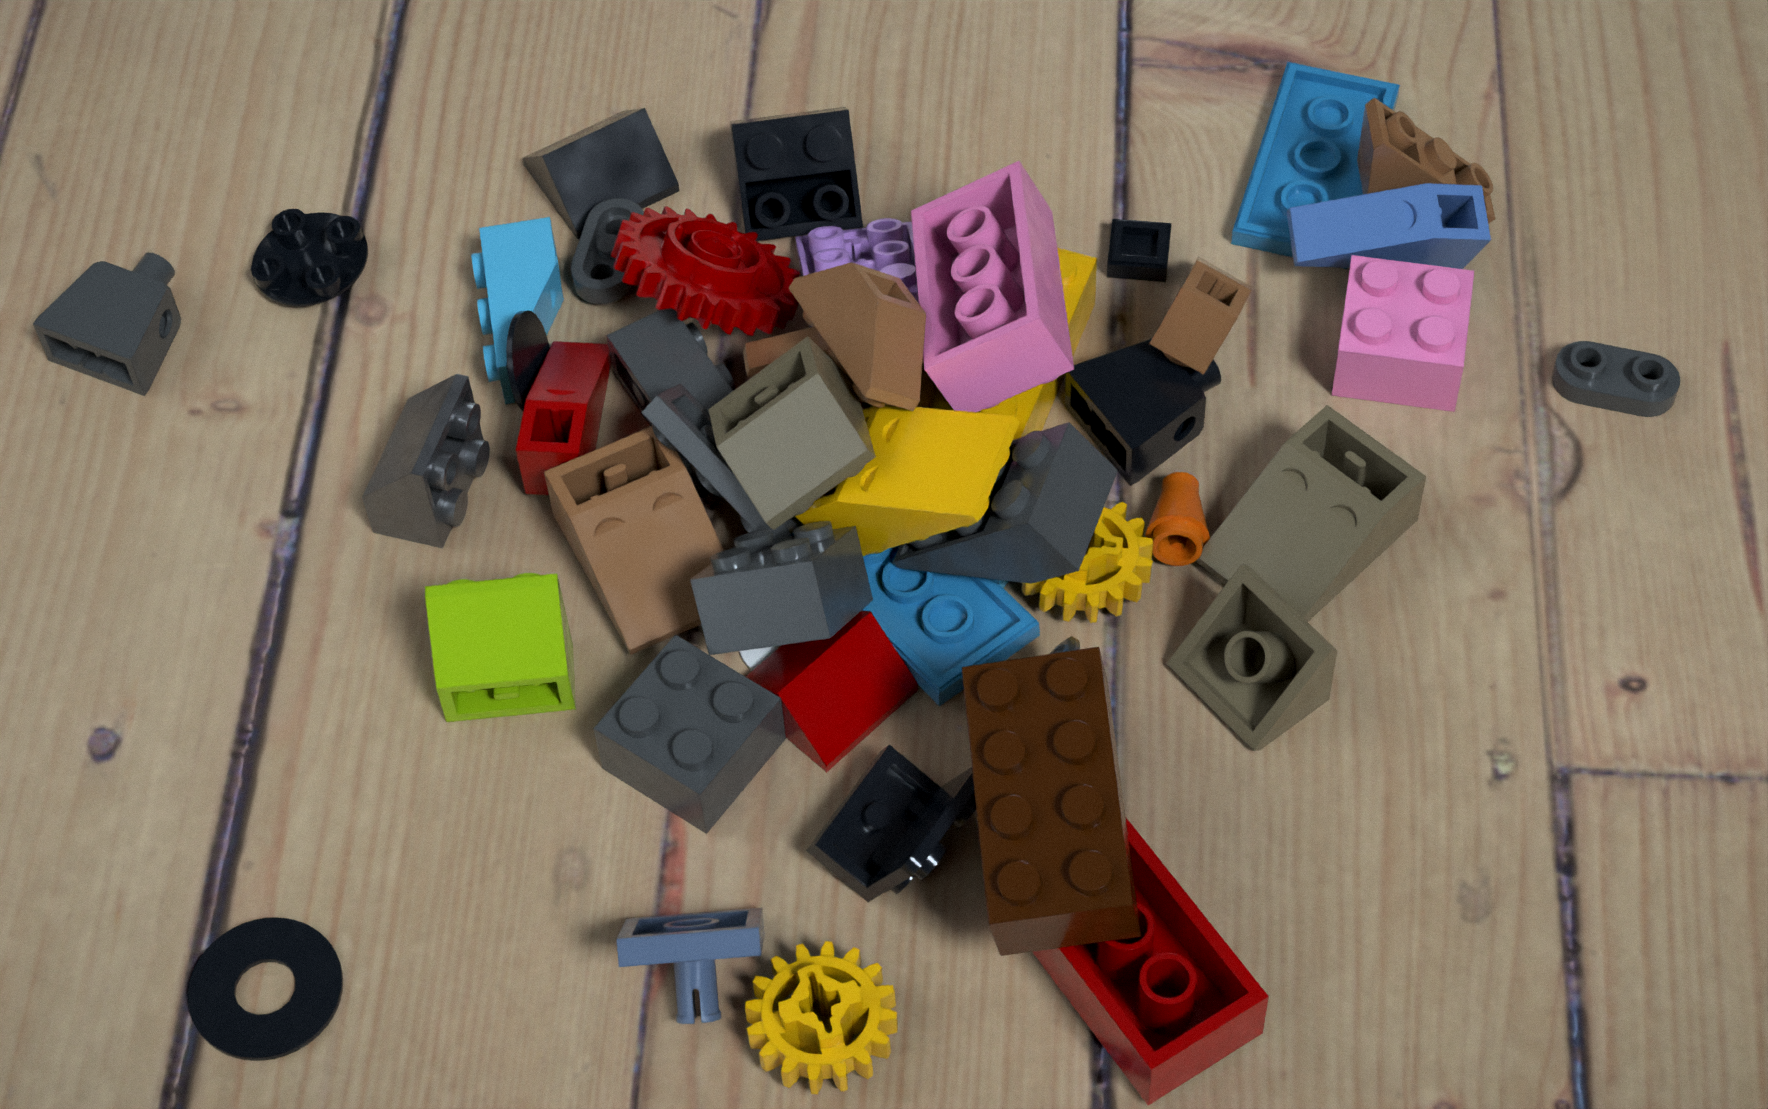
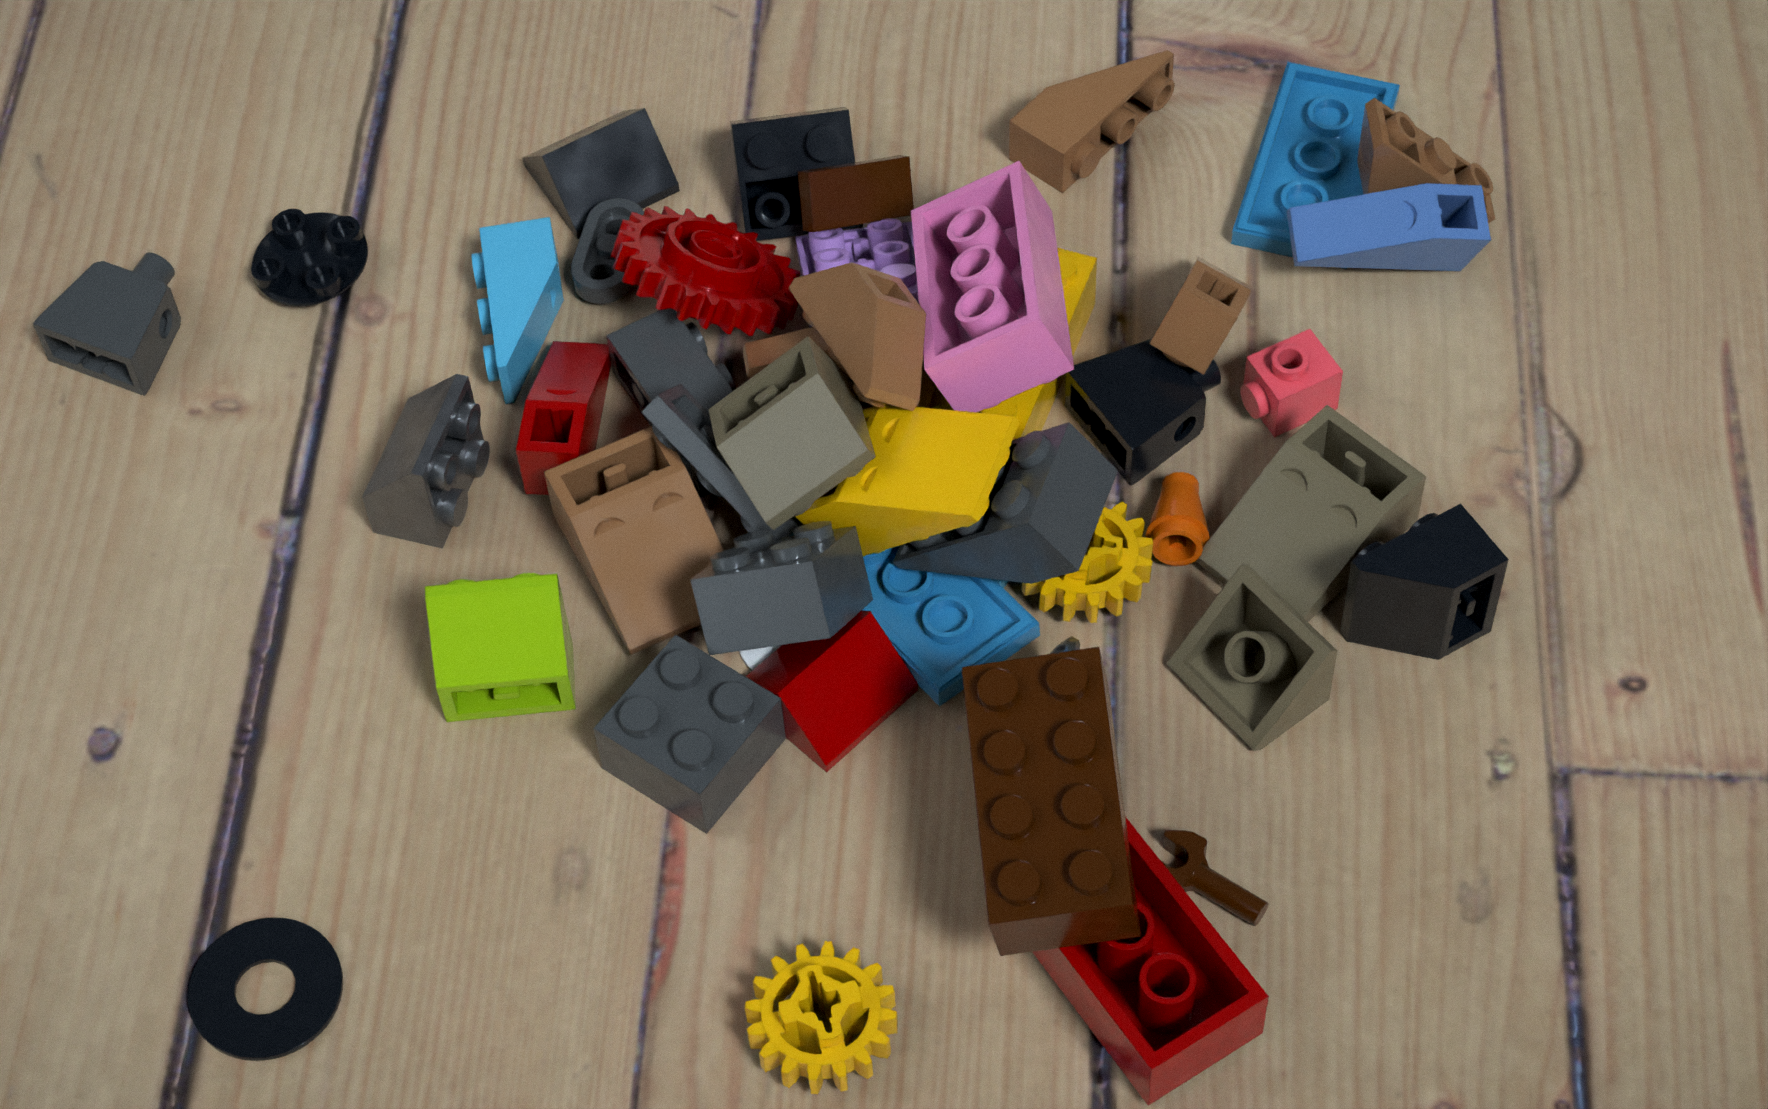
black piece [506,310,550,412] -> none
sand blue tile [616,908,765,1024] -> none
black bracket [806,744,976,902] -> none
black tile [1107,219,1172,282] -> none
bright pink brick [1332,255,1474,412] -> none
dark grey plate [1552,341,1680,417] -> none
none -> reddish brown tile [798,155,914,232]
none -> medium nougat slope [1009,50,1175,193]
none -> reddish brown bar [1161,830,1269,926]
none -> coral brick [1240,329,1343,437]
none -> black slope [1340,504,1509,660]

